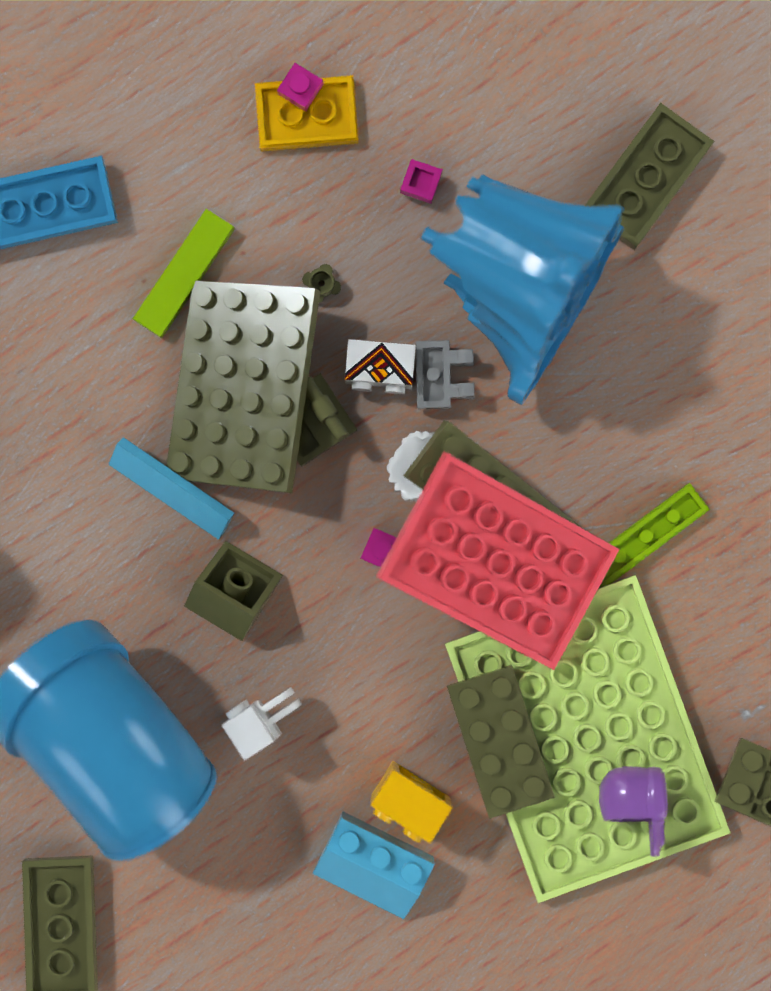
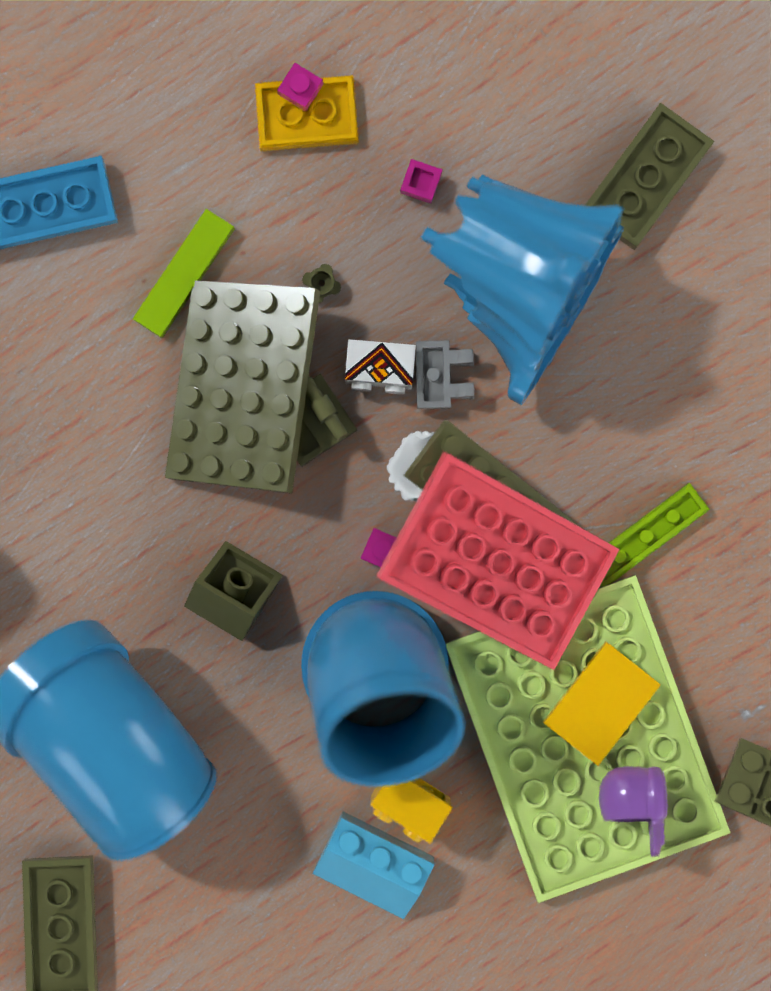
medium azure tile [108,437,234,540] -> none
white brick [222,687,302,761] -> none
olive plate [447,665,555,819] -> none
none -> dark azure cylinder [301,591,464,786]
none -> yellow tile [543,642,661,766]

